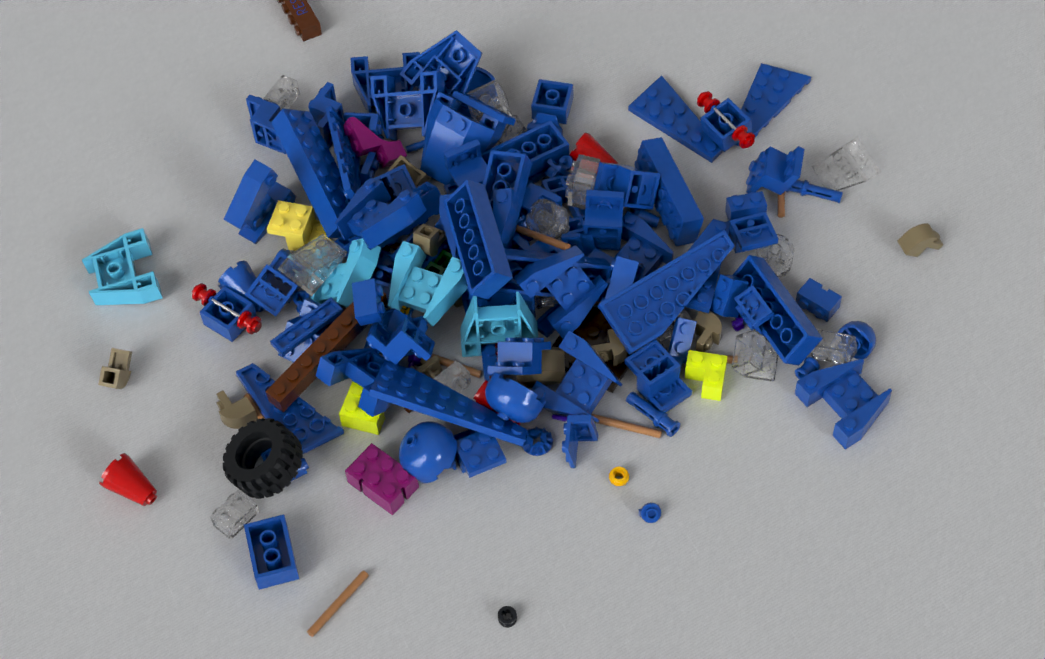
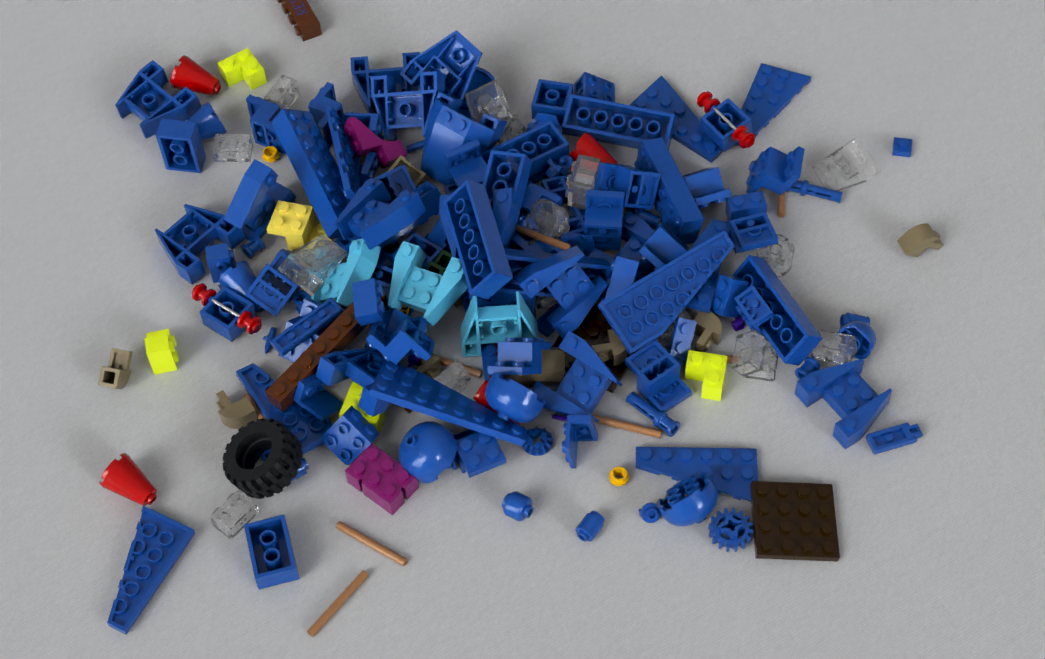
medium azure wedge [82,228,163,305] -> none
dark tan brick [413,223,447,257] -> none
blue tile [452,90,516,126] -> none
black bush [498,606,517,628] -> none
blue brick [796,278,842,322] -> none
none -> blue wing [107,505,195,635]
none -> blue wedge [115,60,202,138]
none -> neon yellow brick [144,328,179,375]
none -> blue wedge [155,204,246,285]
none -> blue brick [156,119,206,173]
none -> red cone [170,55,221,96]
none -> blue cone [187,102,227,141]
none -> blue brick [205,243,237,283]
none -> clear brick [212,134,253,163]
none -> neon yellow brick [217,48,267,90]
none -> blue bush [240,235,265,259]
none -> yellow plate [262,146,280,162]
none -> blue helmet [263,327,277,354]
none -> blue bracket [293,373,343,421]
none -> blue bracket [320,406,380,465]
none -> medium nougat piece [336,521,408,566]
none -> blue head [502,491,534,521]
none -> blue brick [562,94,676,150]
none -> blue bracket [574,72,615,102]
none -> blue brick [575,511,605,542]
none -> blue wing [636,447,758,501]
none -> blue bracket [639,223,689,270]
none -> blue cylinder [656,472,718,527]
none -> blue bracket [682,167,732,208]
none -> blue gear [708,508,754,552]
none -> dark brown plate [750,481,840,562]
none -> blue cone [840,312,870,328]
none -> blue hinge [866,423,923,455]
none -> blue plate [892,137,912,157]

